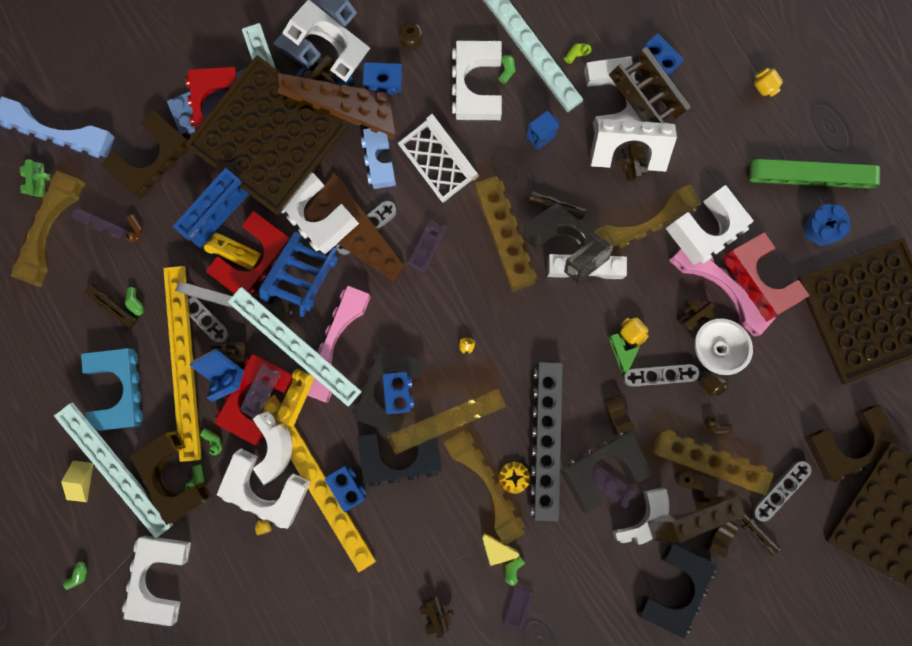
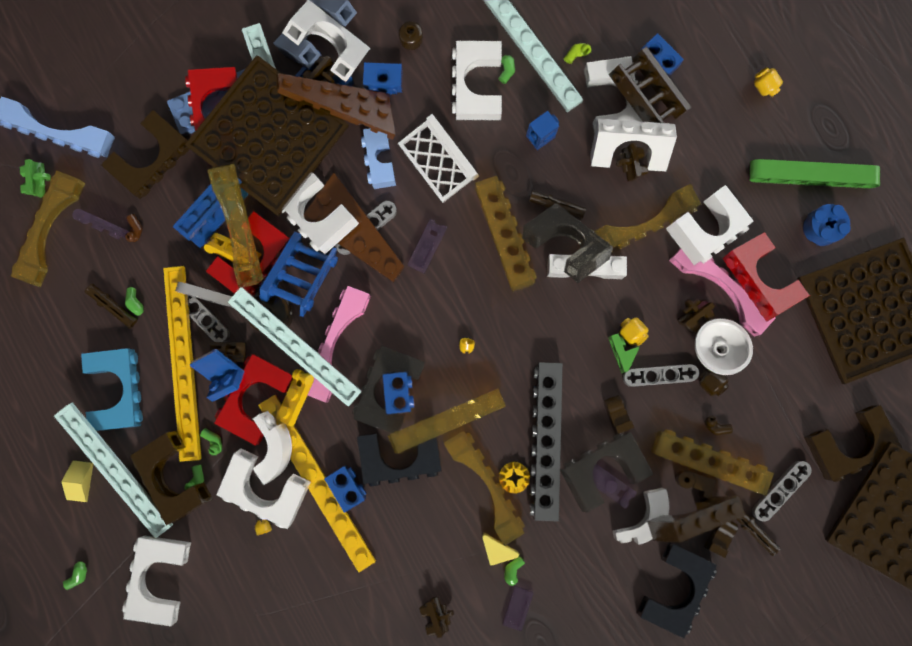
clear purple plate [240,364,281,418] -> none
none -> clear yellow arch [208,164,263,288]

